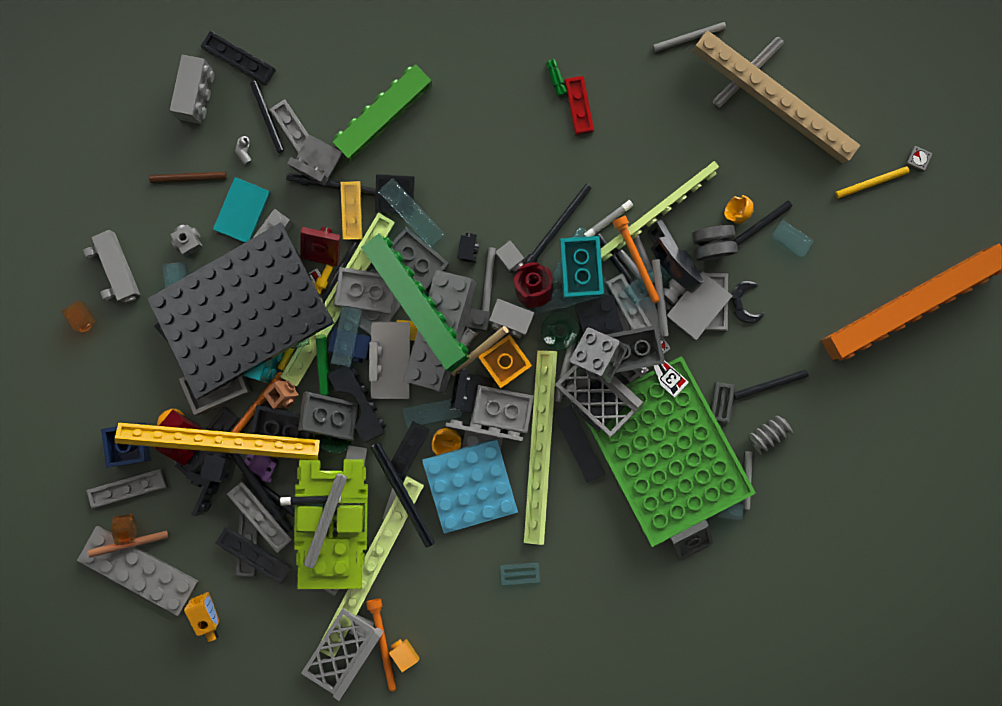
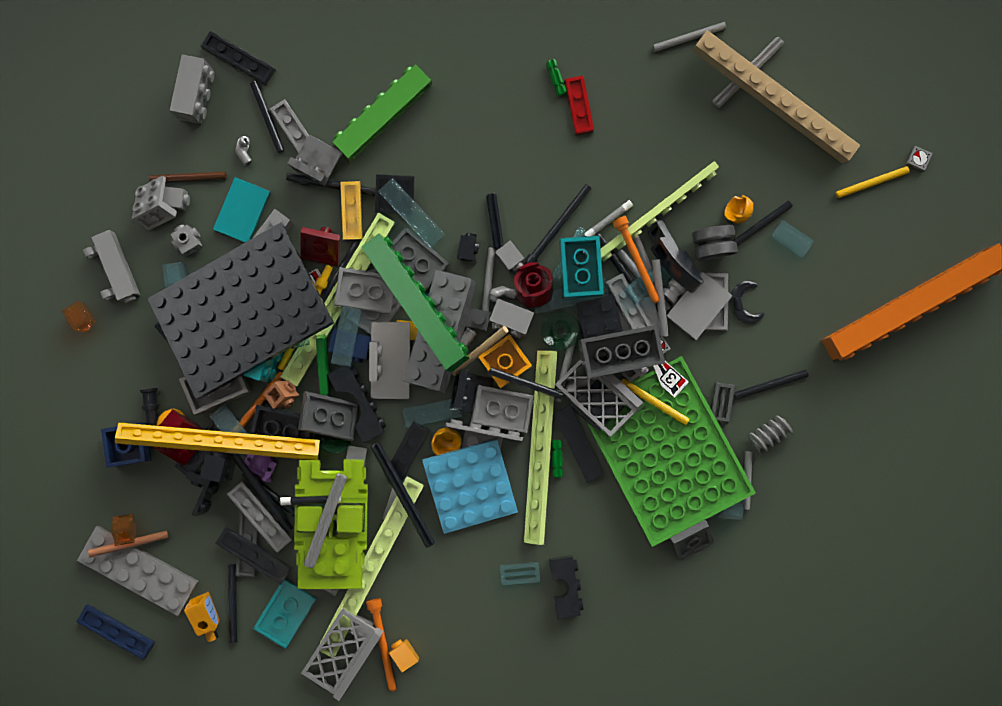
light grey tile [86,469,167,509] -> none
flat silver bracket [570,327,628,383] -> none
none -> dark blue tile [77,604,155,660]
none -> light grey bracket [132,176,177,230]
none -> black pin [140,388,160,447]
none -> light grey brick [162,187,190,211]
none -> clear light blue tile [209,405,248,434]
none -> black bar [228,564,237,643]
none -> teal tile [253,579,317,649]
none -> black axle [486,193,504,250]
none -> black piece [488,367,563,399]
none -> light grey arm [489,286,516,302]
none -> black arch [549,555,584,619]
none -> green axle [551,440,563,478]
none -> yellow bar [621,378,690,425]

